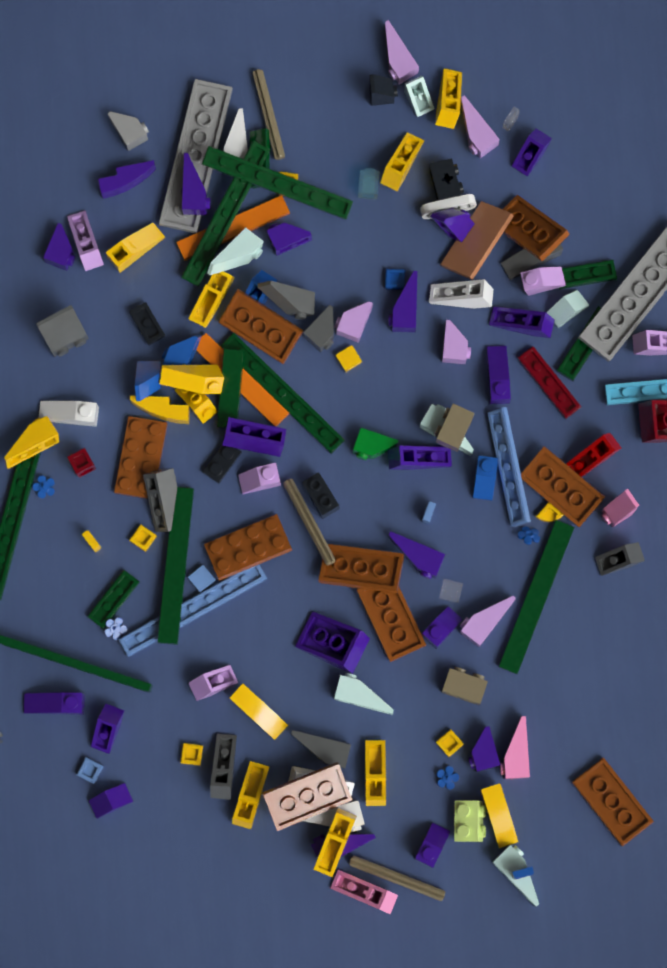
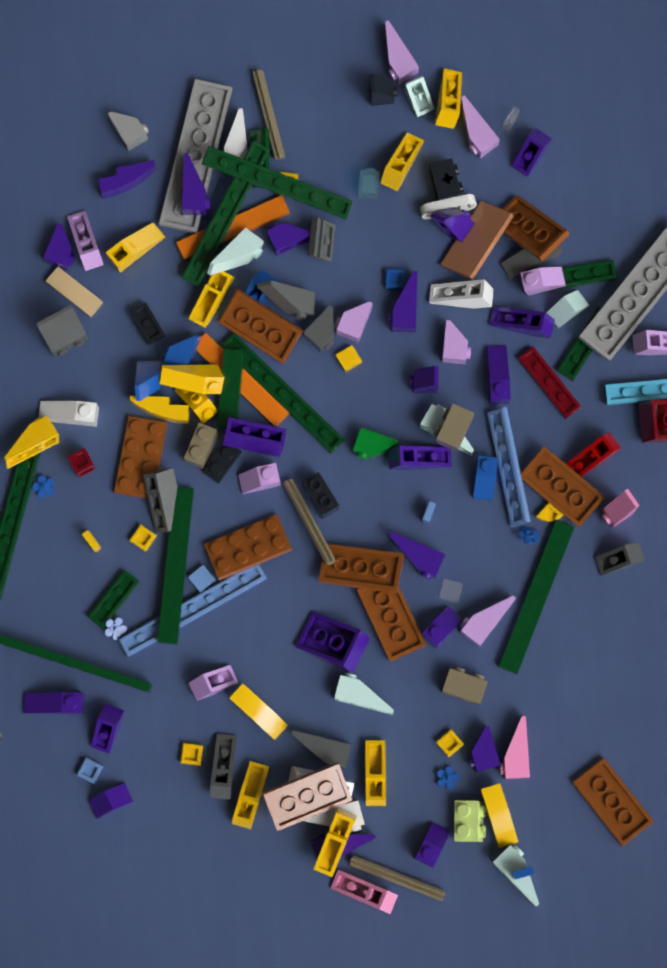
none -> tan tile [46,267,103,317]
none -> dark tan brick [184,423,218,470]
none -> dark grey plate [308,217,336,263]
none -> dark purple slope [410,366,438,393]

